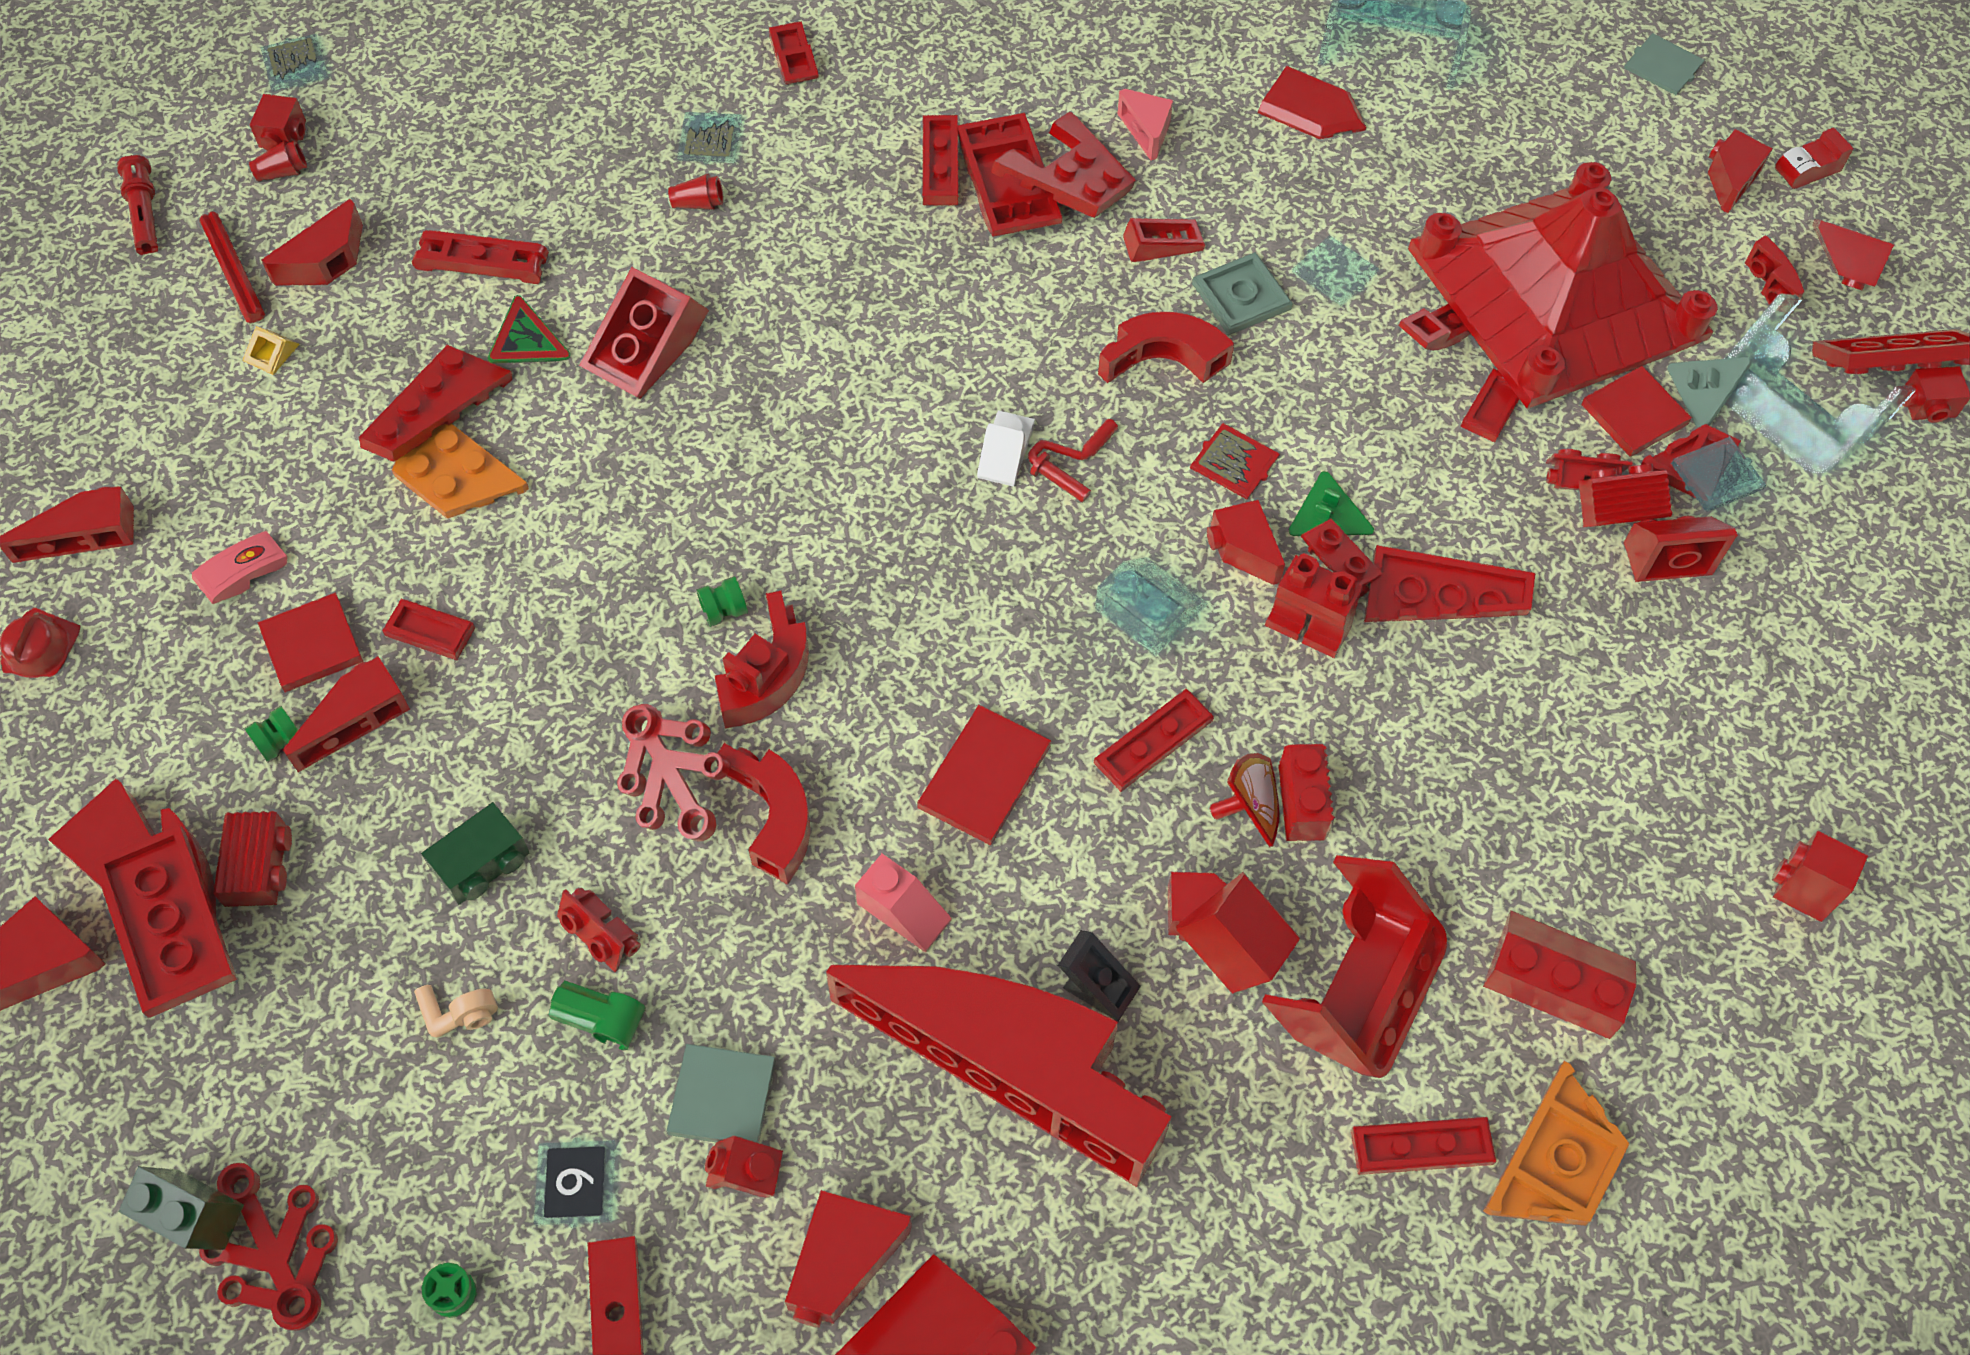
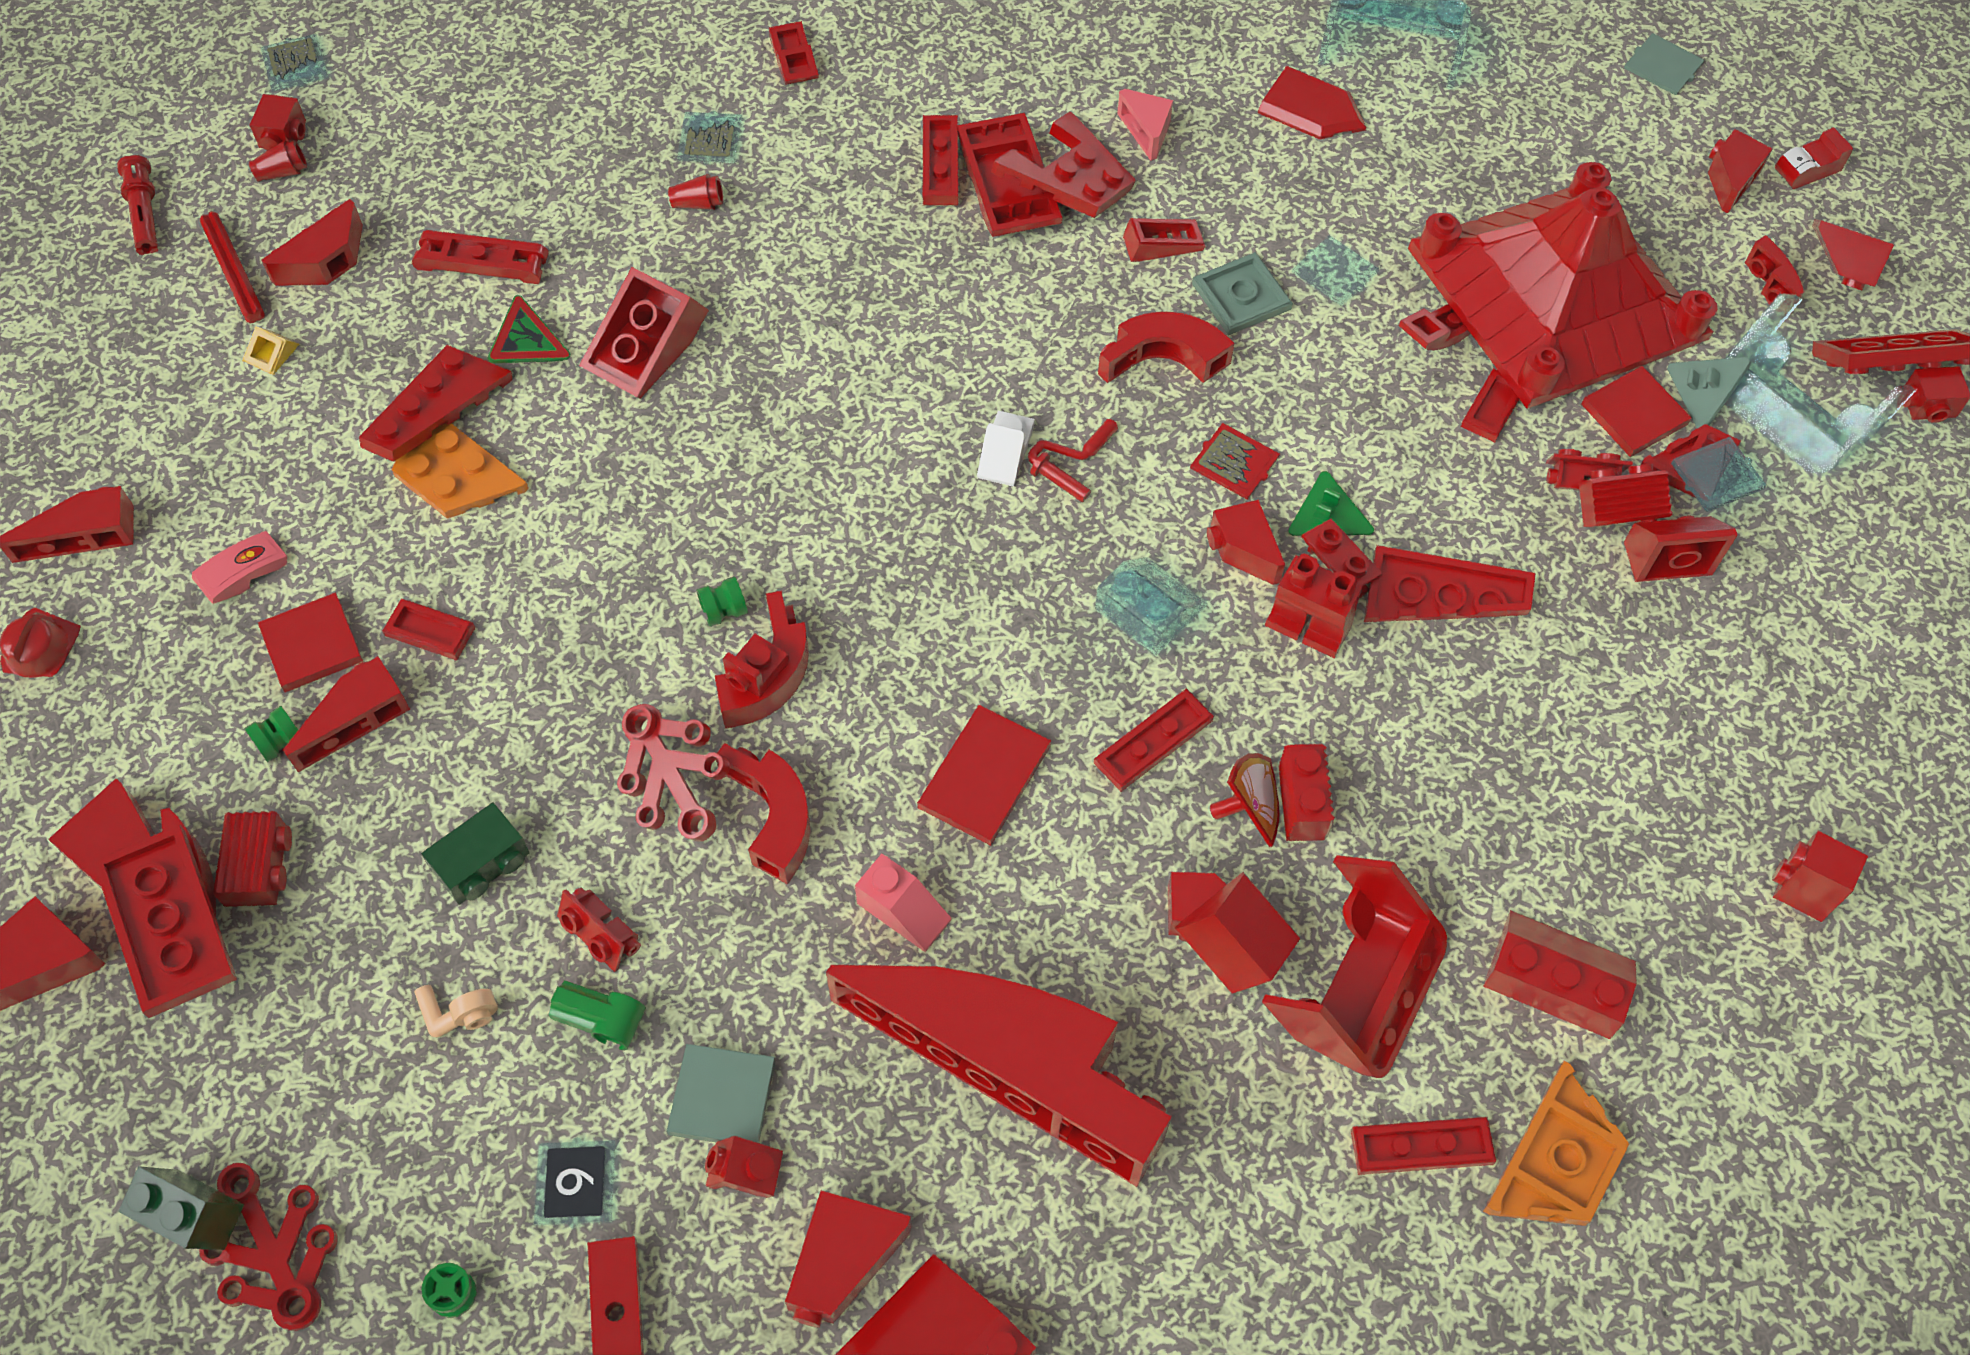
black slope [1057,930,1141,1022] -> none

